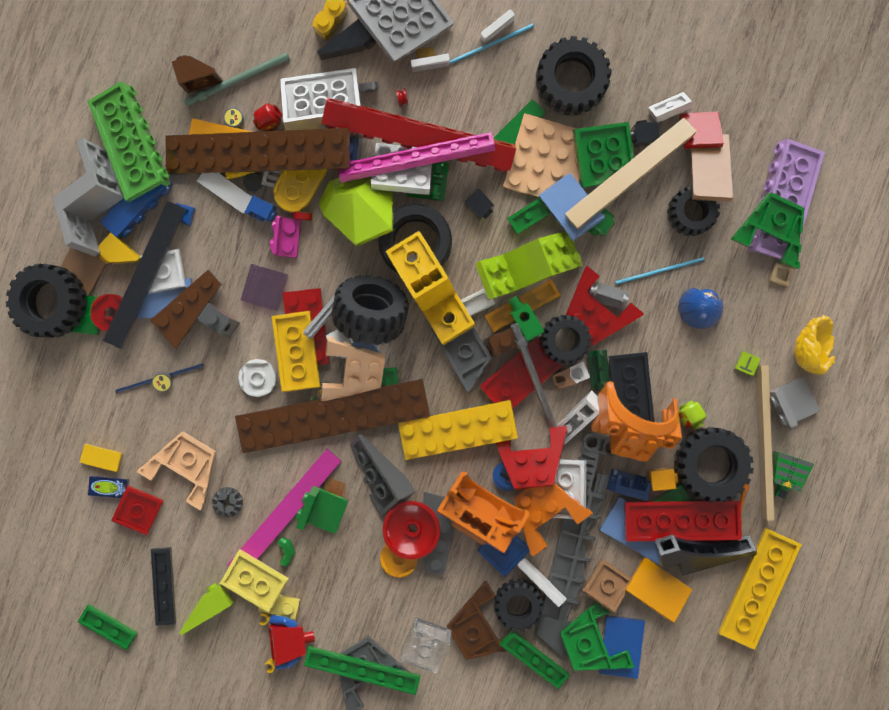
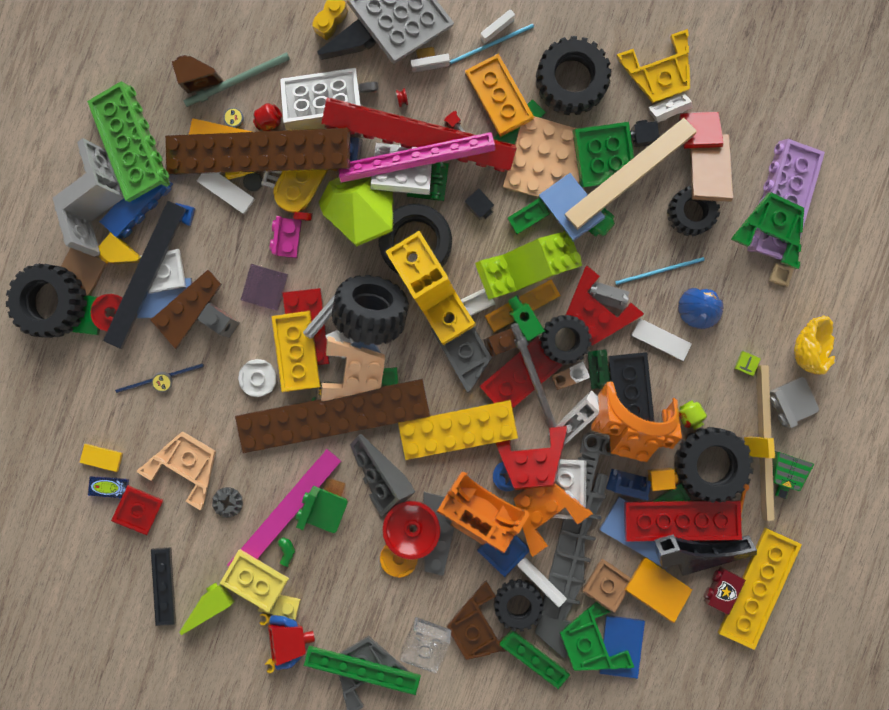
green tile [77,604,138,651] -> none
blue brick [245,195,277,222] -> none
none -> red piece [444,111,465,132]
none -> light orange tile [465,53,534,137]
none -> yellow wing [616,29,690,104]
none -> white tile [631,319,692,361]
none -> dark red brick [704,566,746,615]
none -> yellow tile [744,437,775,458]

